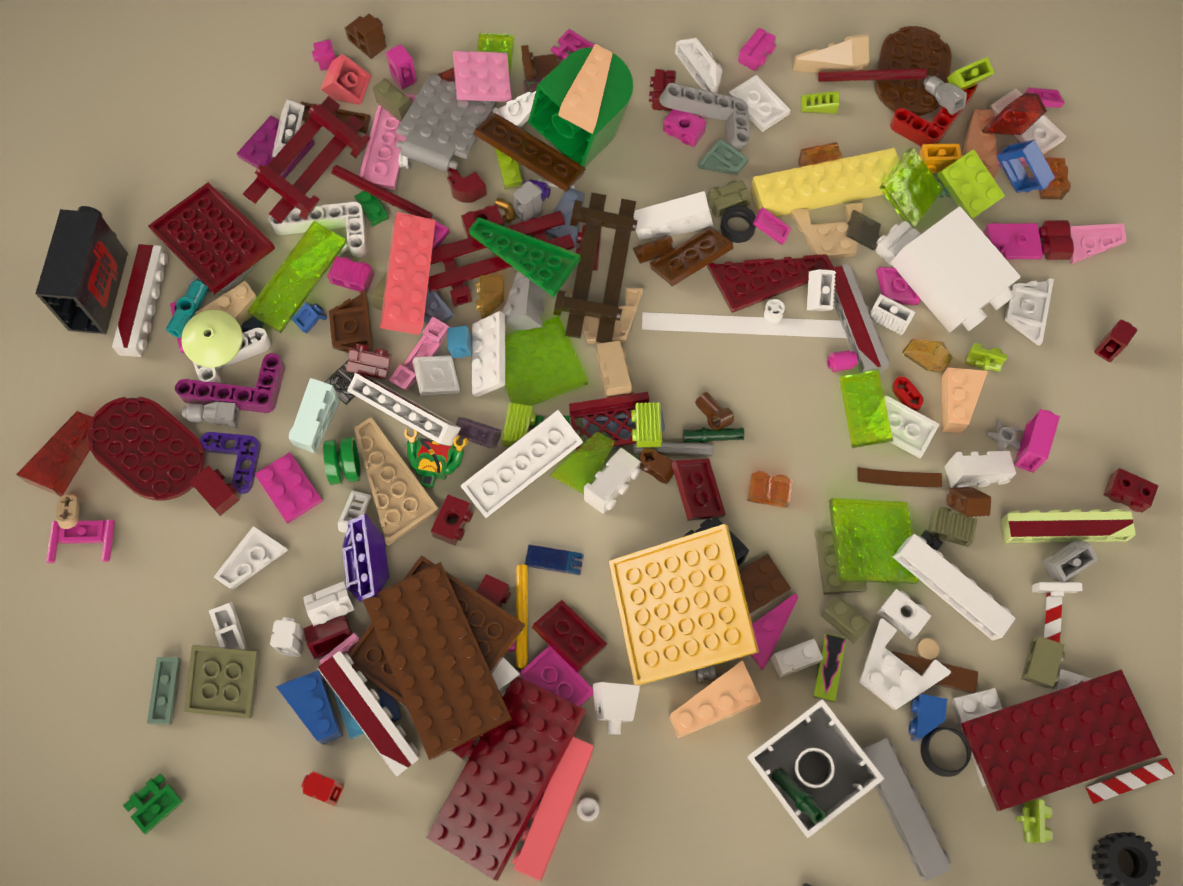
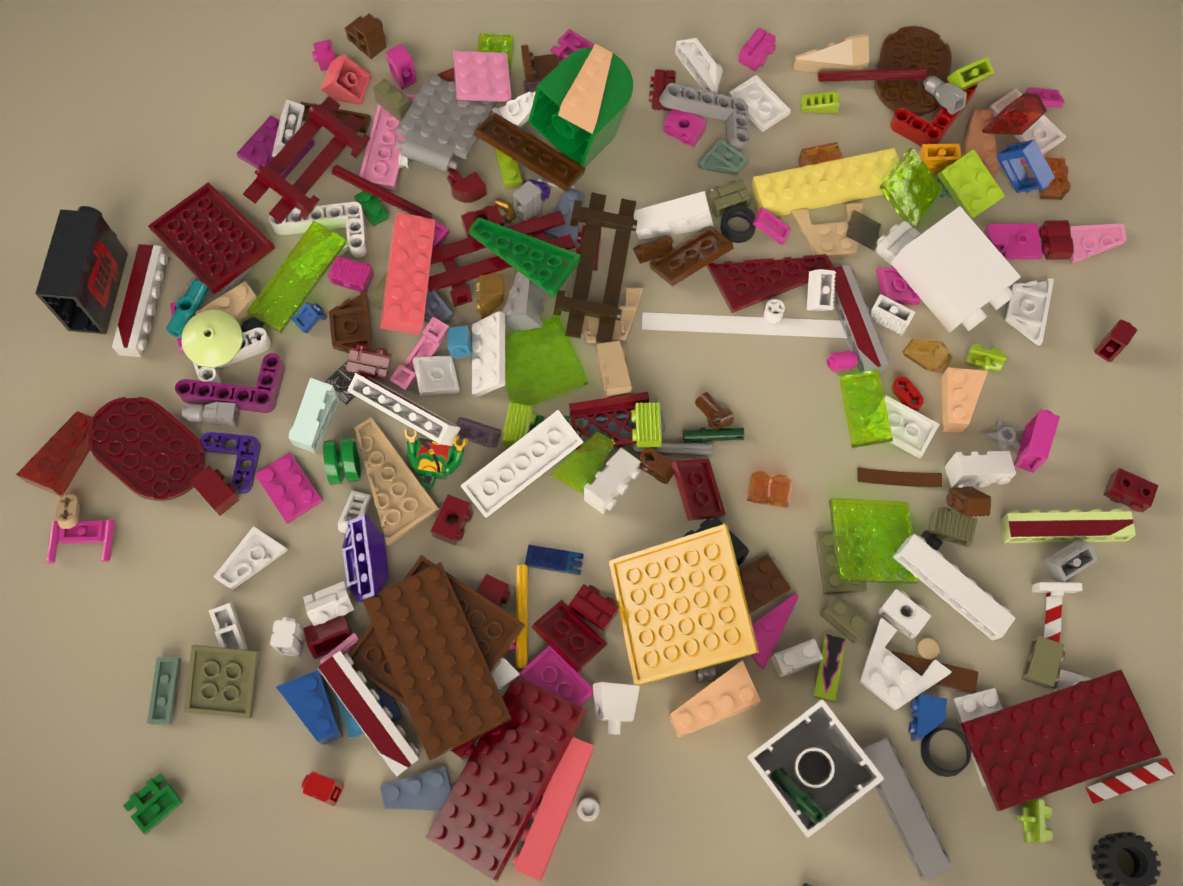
none -> sand blue wing [380,766,452,810]
none -> dark red brick [569,584,619,632]

